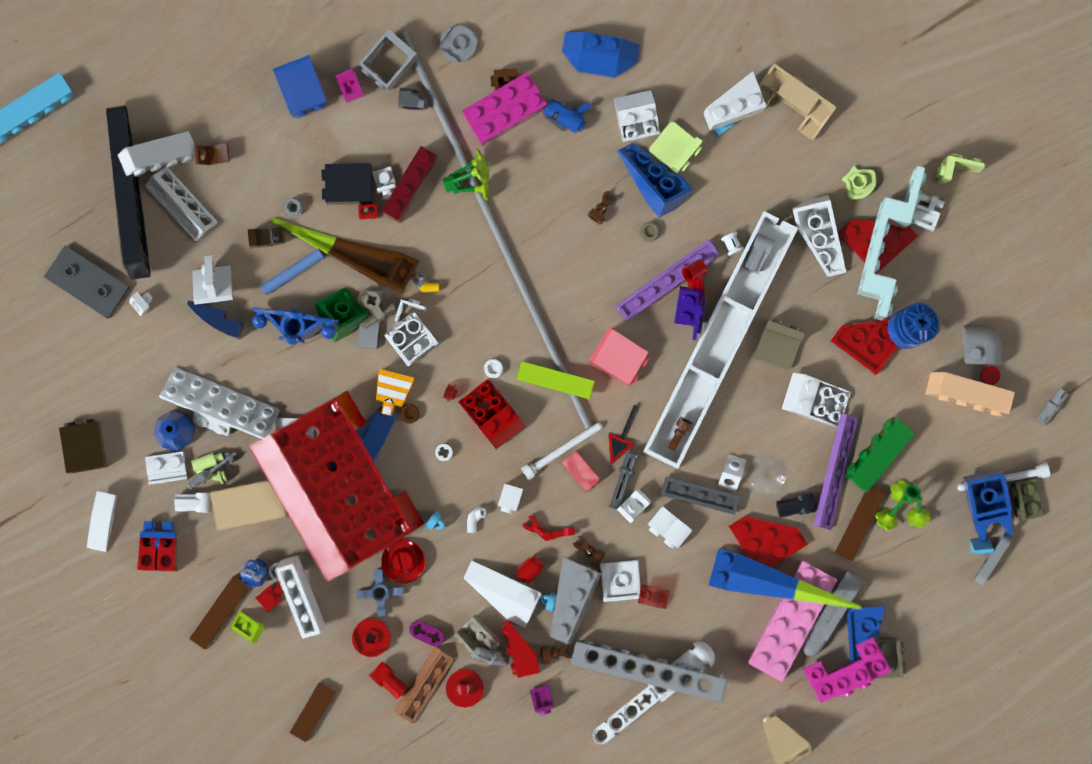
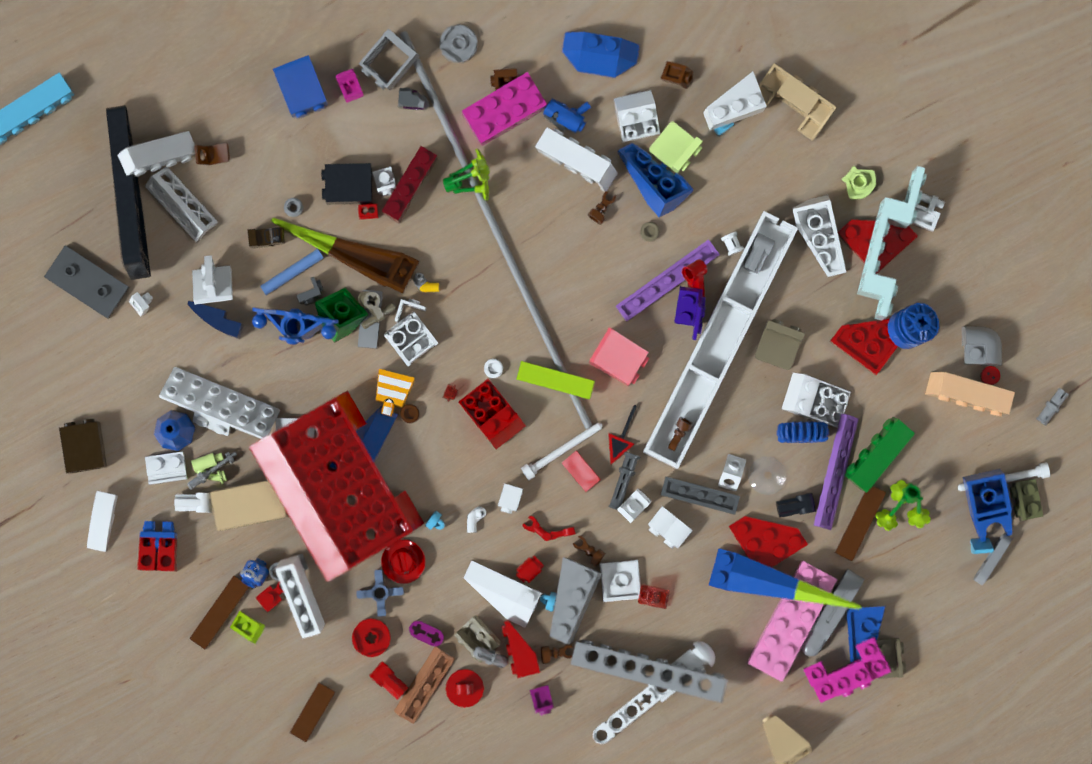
white bush [435,444,453,461] -> none
yellowish green bracket [936,154,986,185] -> none
none -> dark grey bracket [297,277,324,306]
none -> white wedge [535,128,618,192]
none -> reddish brown bracket [660,61,693,89]
none -> blue gear [777,422,829,443]

